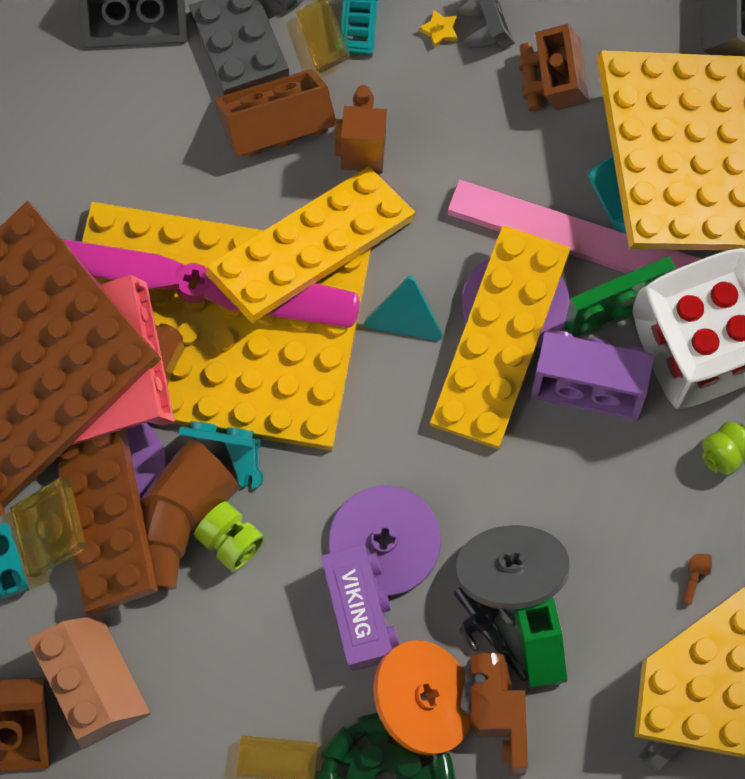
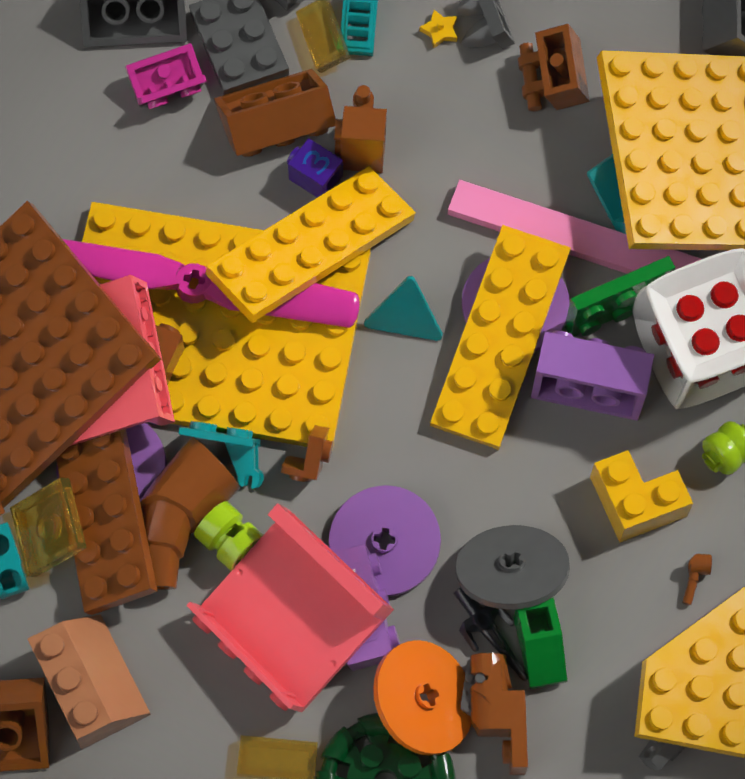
none -> dark pink bracket [125,43,207,110]
none -> coral panel [186,503,394,712]
none -> dark orange bracket [281,425,333,482]
none -> dark purple brick [287,138,343,198]
none -> yellow brick [590,450,693,543]

